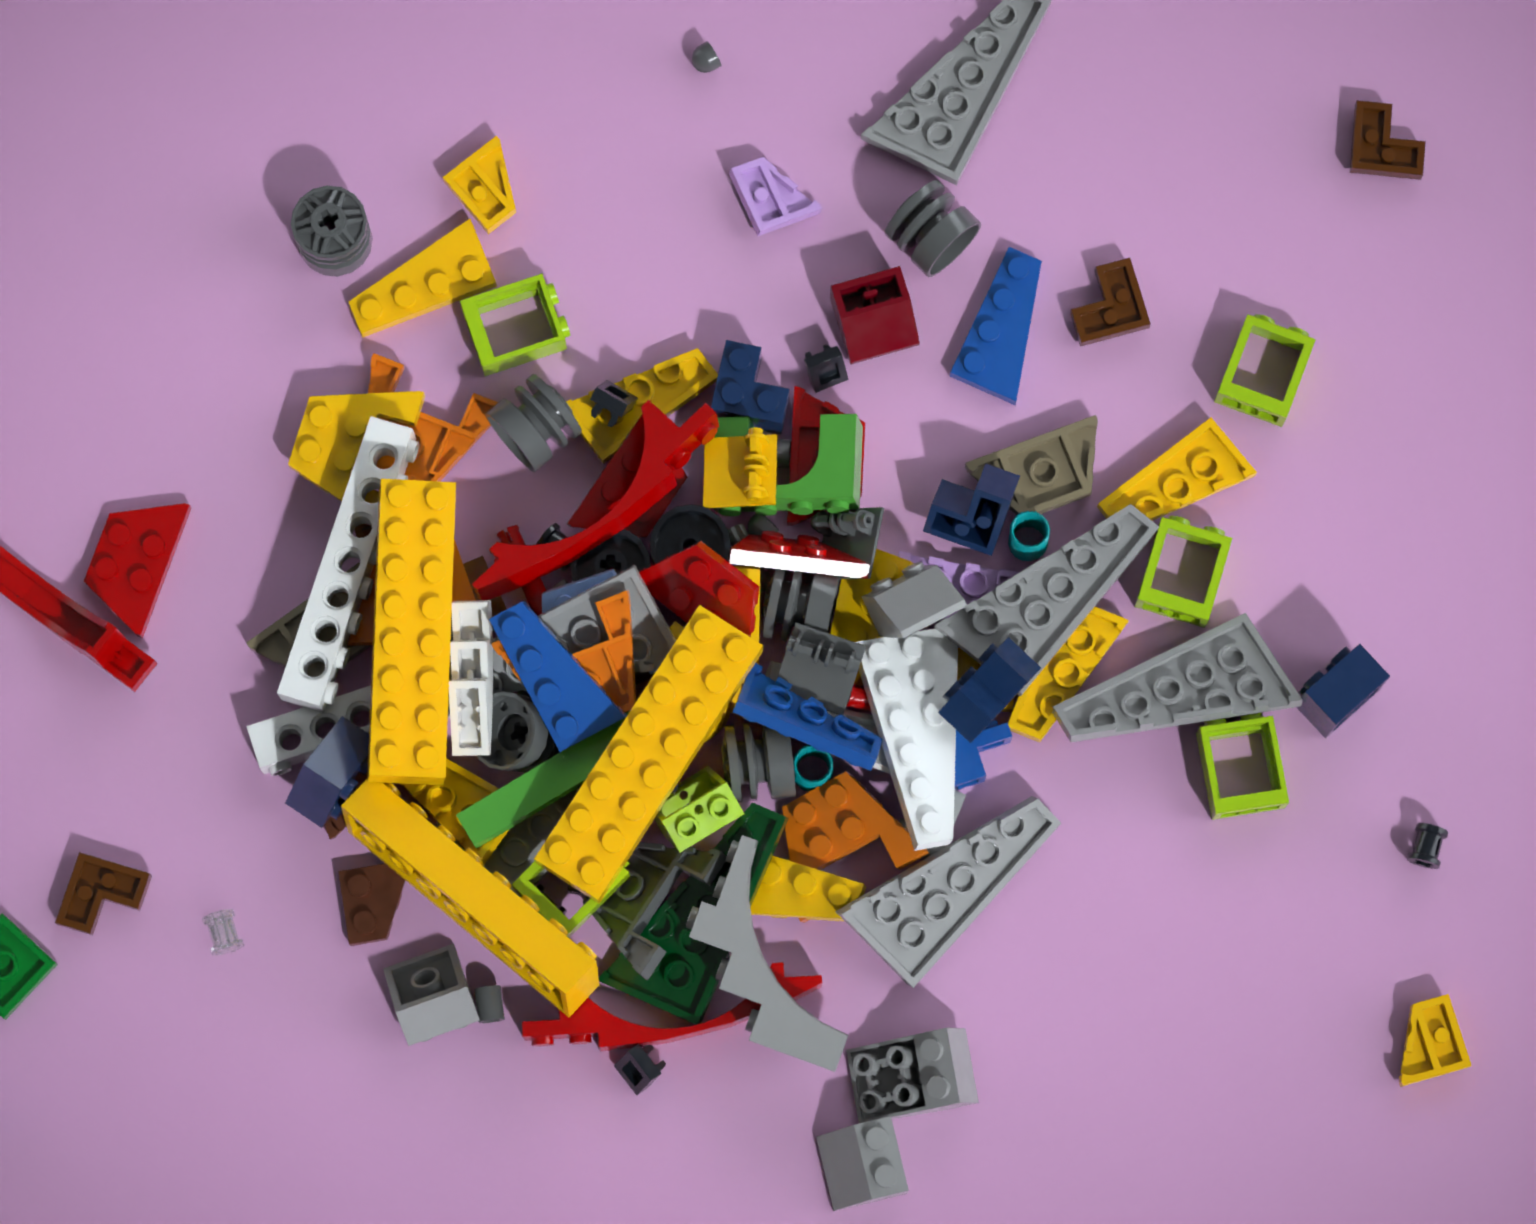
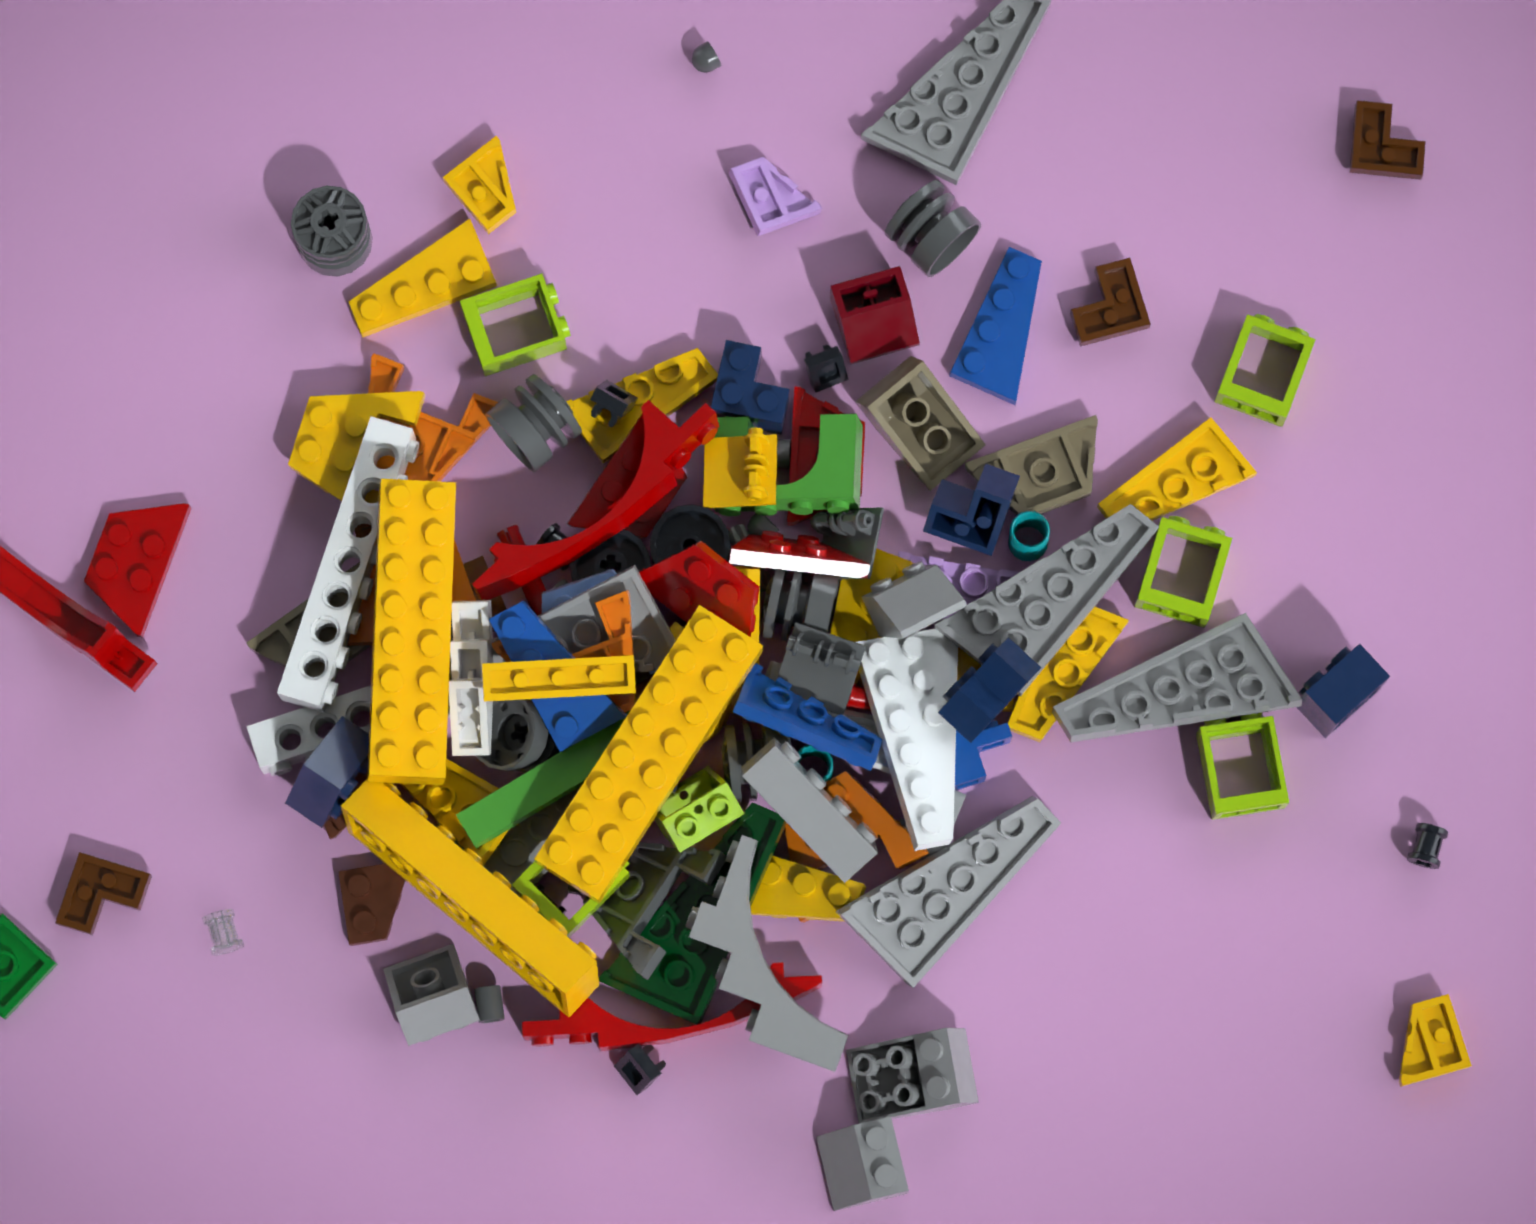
none -> yellow plate [482,655,636,702]
none -> light grey brick [741,737,878,883]
none -> dark tan slope [855,356,986,491]

